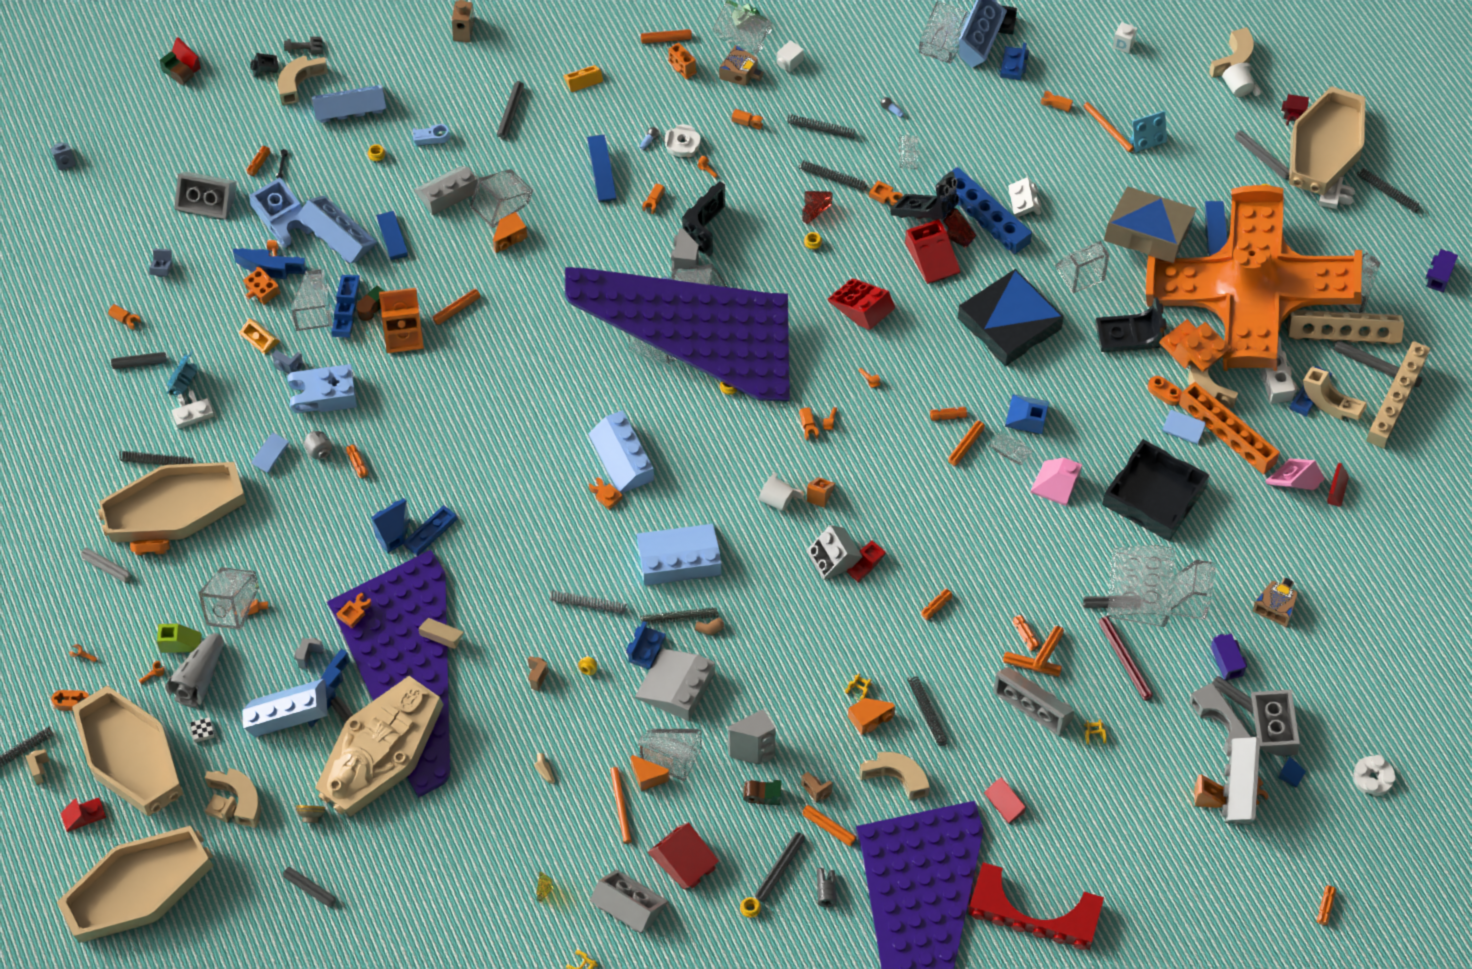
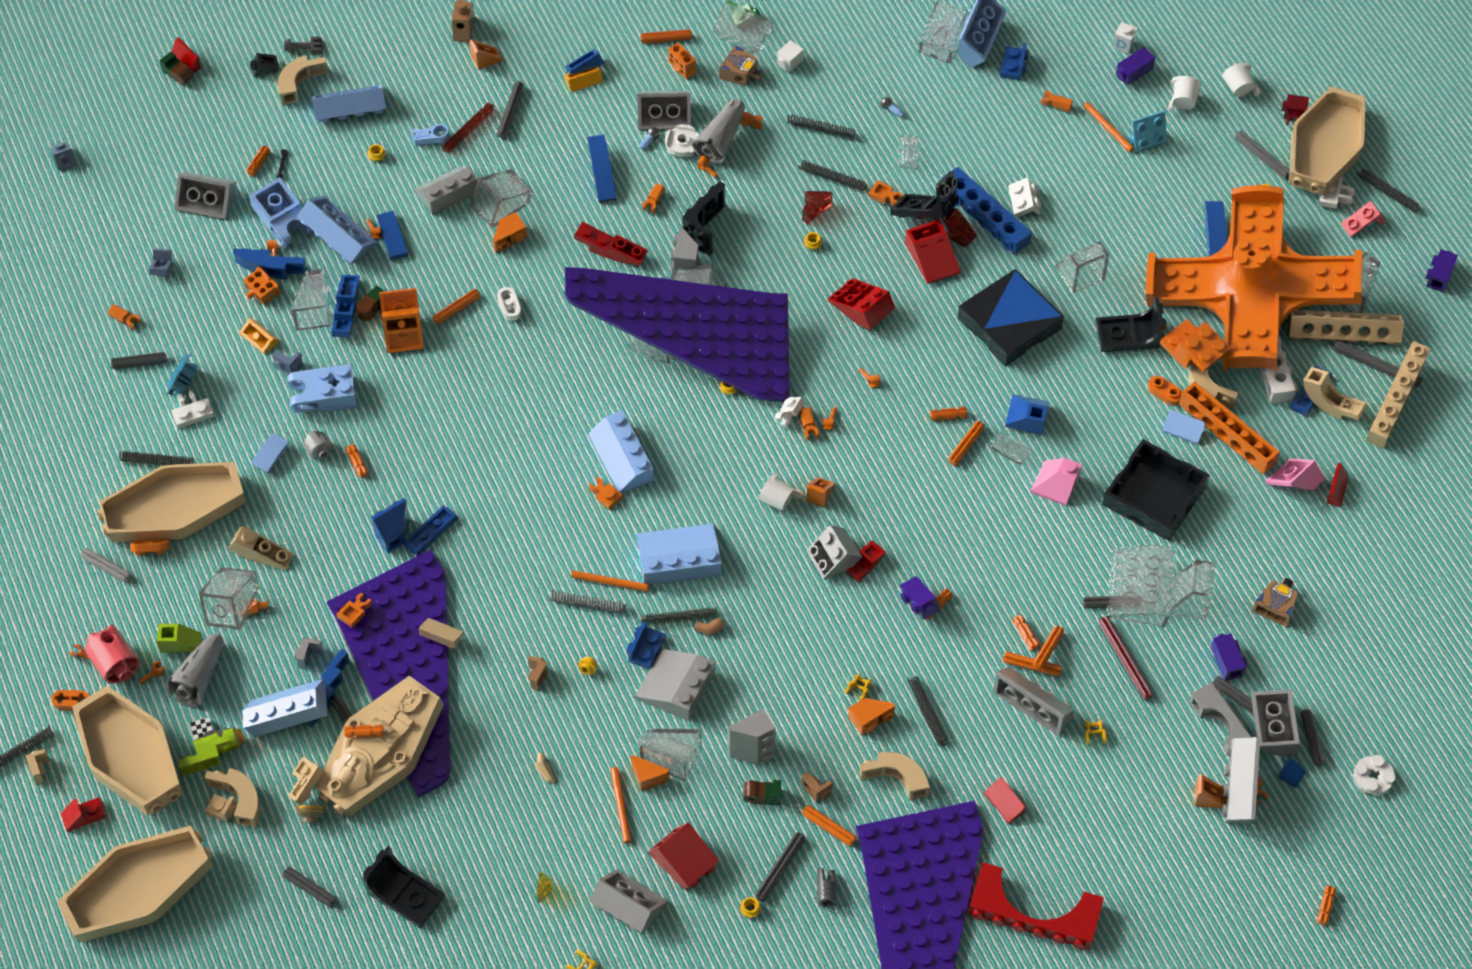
black bracket [998,6,1017,35] -> none
dark tan tile [1104,186,1196,263] -> none
tan arch [1209,27,1253,78] -> none
none -> coral cylinder [85,625,140,684]
none -> lime plate [177,728,245,776]
none -> tan slope [228,526,294,570]
none -> tan plate [288,756,324,805]
none -> orange axle [344,724,385,738]
none -> black bracket [363,846,445,928]
none -> orange hand [366,219,382,239]
none -> clear red axle [442,102,495,154]
none -> orange slope [469,39,503,70]
none -> white plate [497,287,521,321]
none -> blue slope [565,49,605,75]
none -> orange bar [571,570,649,592]
none -> red slope [574,221,648,265]
none -> light grey slope [637,91,691,129]
none -> light grey cone [692,99,745,164]
none -> white plate [775,397,805,426]
none -> dark purple brick [900,576,940,620]
none -> dark purple brick [1116,47,1155,86]
none -> white hat [1168,76,1201,111]
none -> dark grey axle [1301,709,1326,766]
none -> coral bracket [1341,201,1386,237]

